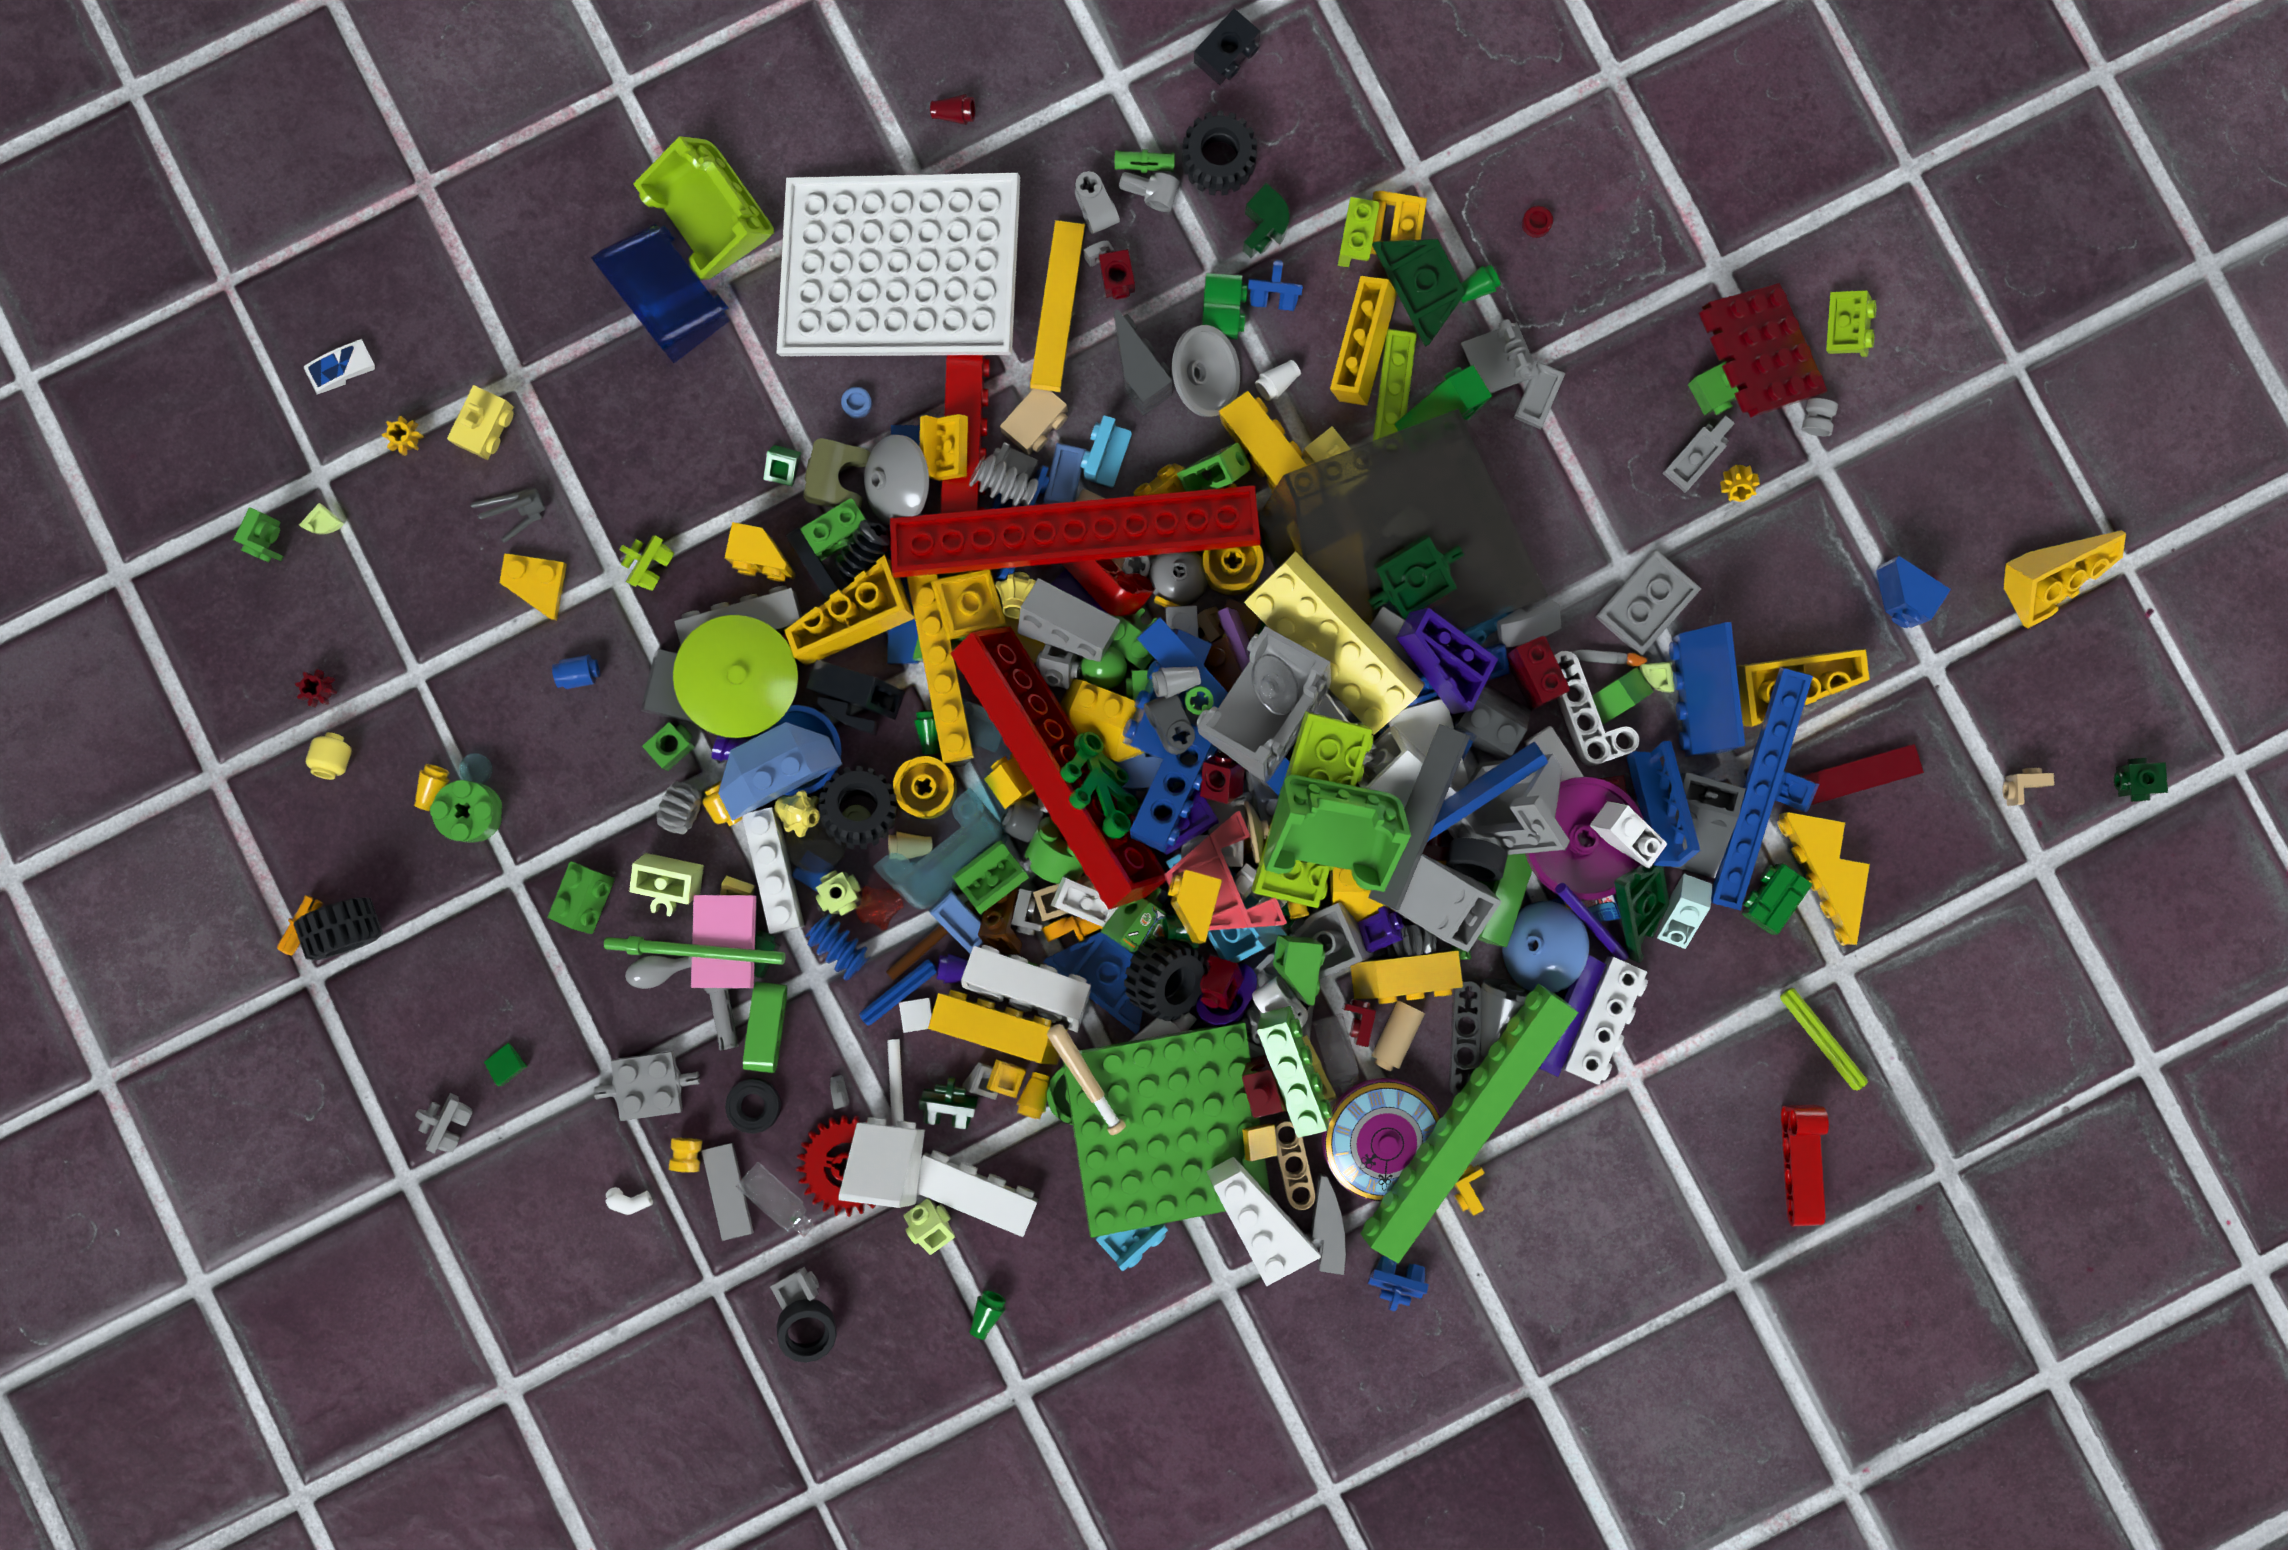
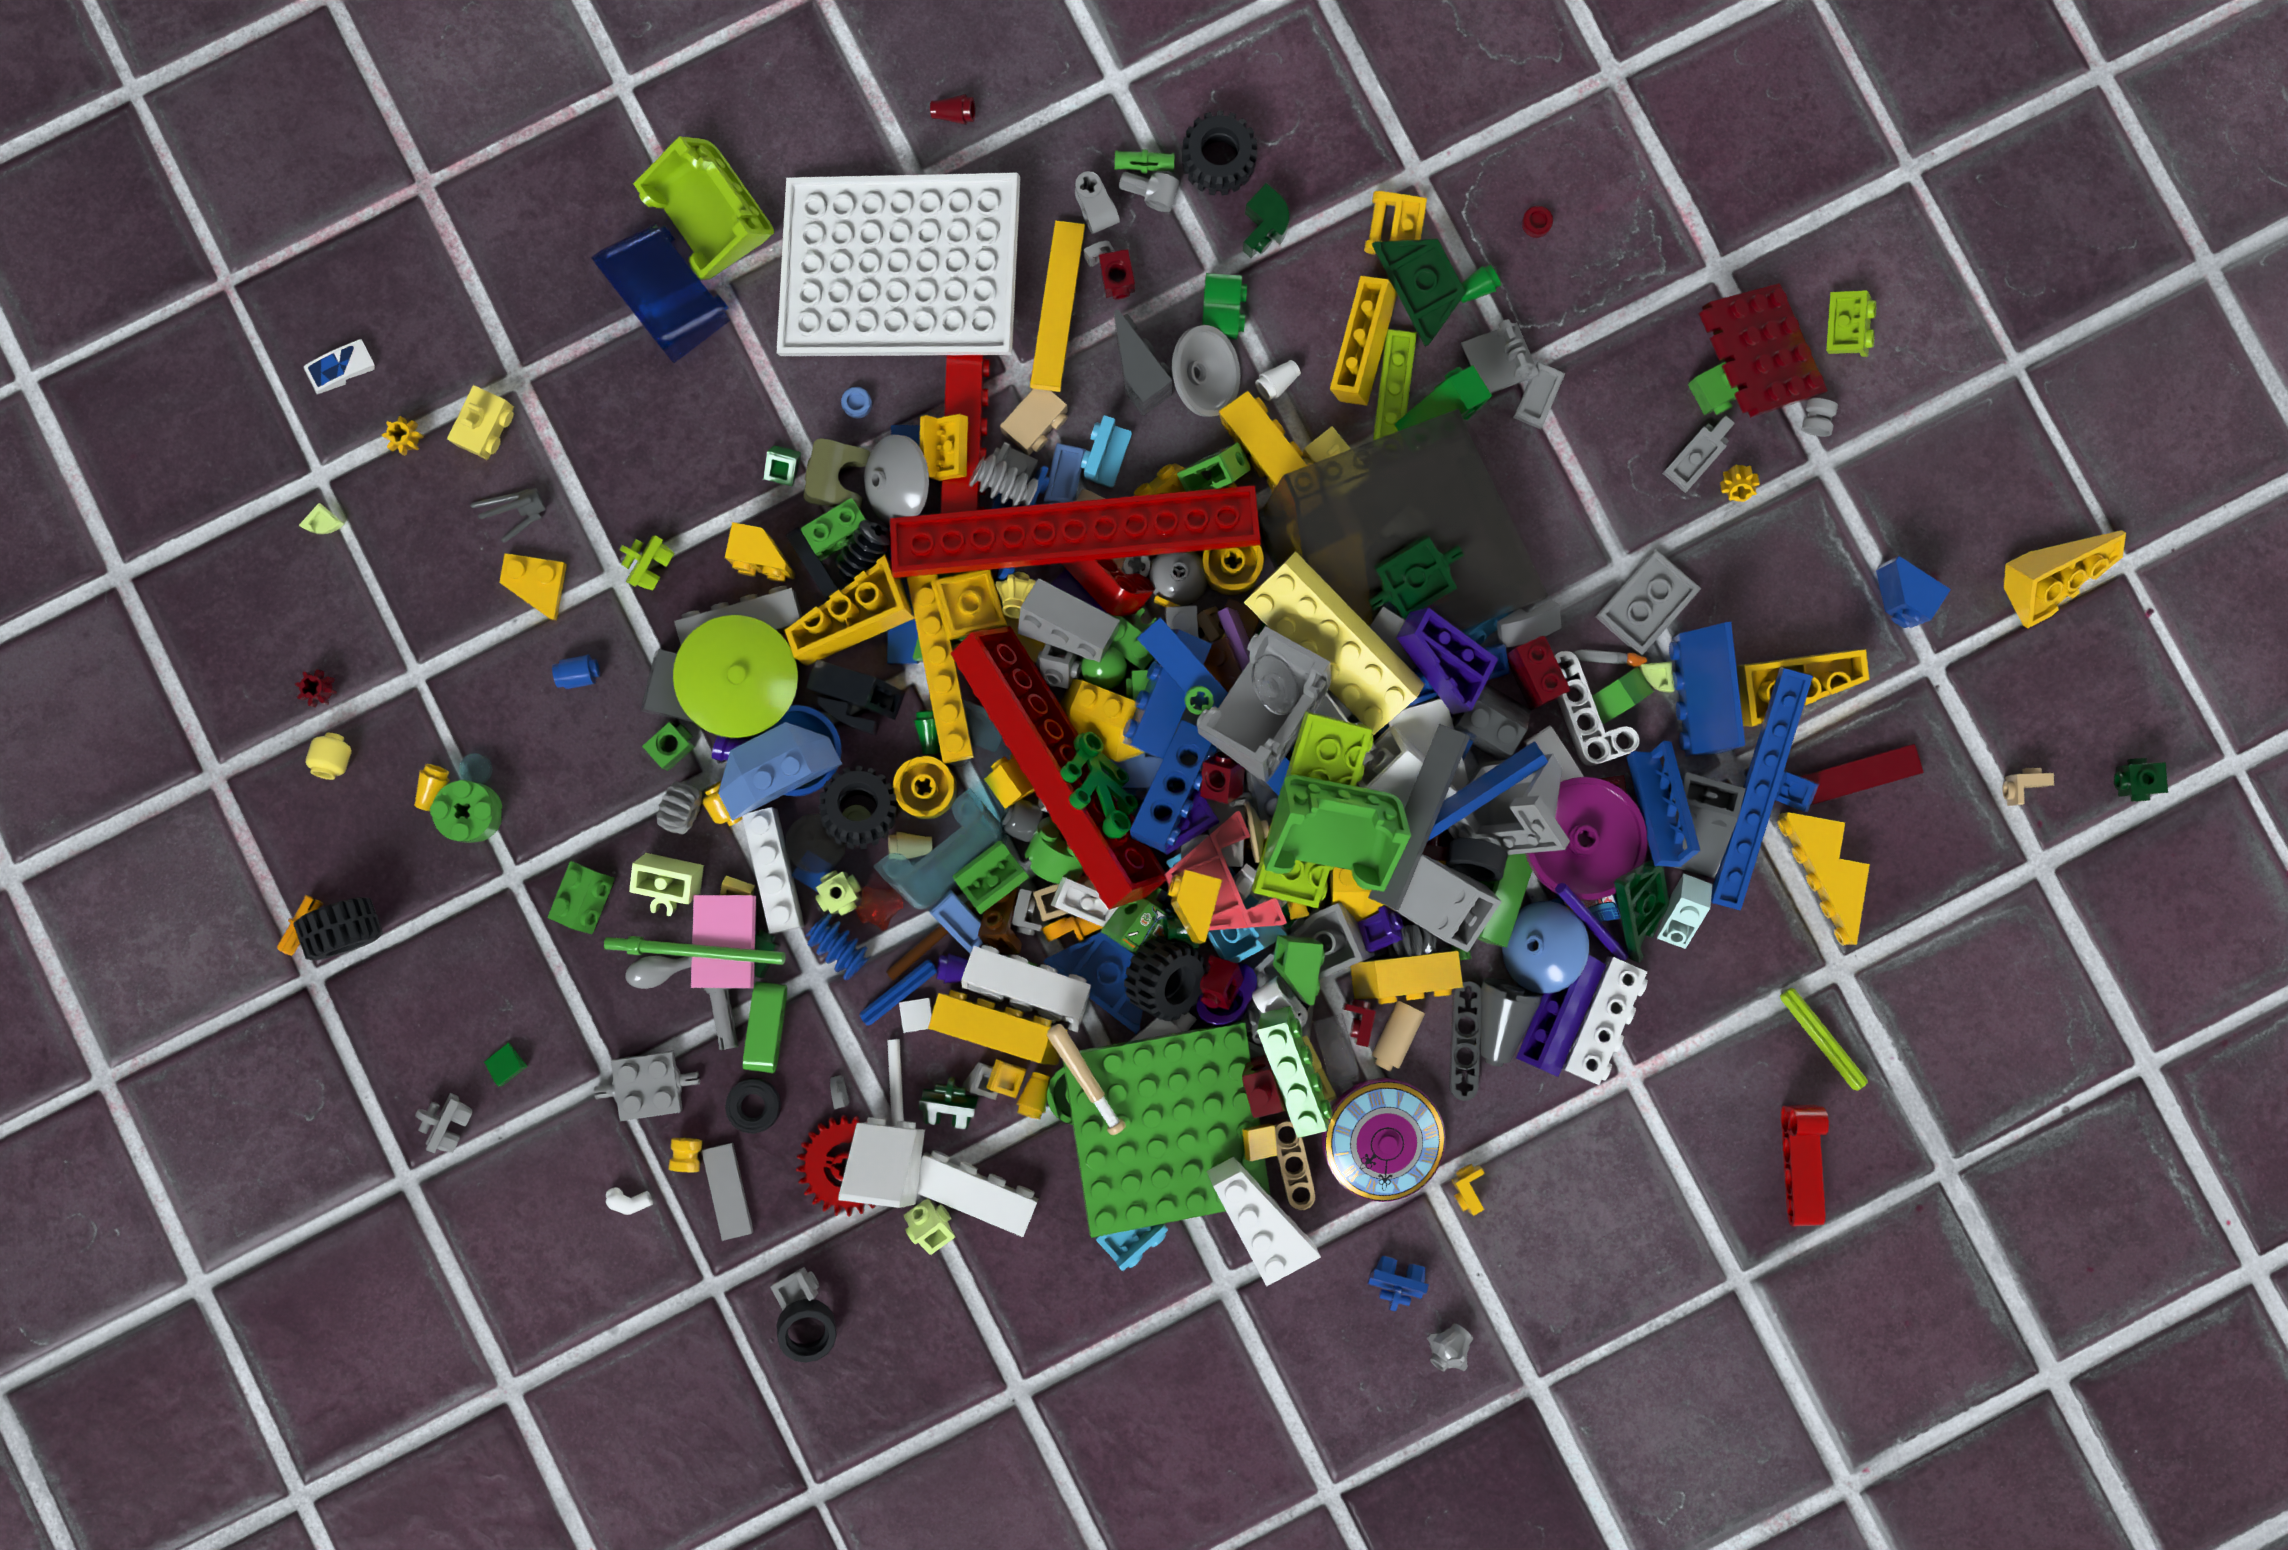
bright green bracket [233,507,283,562] -> none
clear hinge [736,1162,814,1237] -> none
light yellow rock [774,790,820,837] -> none
green cone [969,1290,1006,1340] -> none
dark grey piece [1144,694,1195,755] -> none
light grey cone [1152,666,1201,699] -> none
black brick [1194,8,1261,85] -> none
blue hips [1248,260,1303,311] -> none
light grey slope [1310,1173,1346,1275] -> none
lime bracket [1338,197,1379,267] -> none
bright green brick [1360,983,1579,1263] -> none
white slope [1590,801,1667,868] -> none
green brick [1741,863,1812,935] -> none
none -> light grey rock [1427,1324,1473,1372]

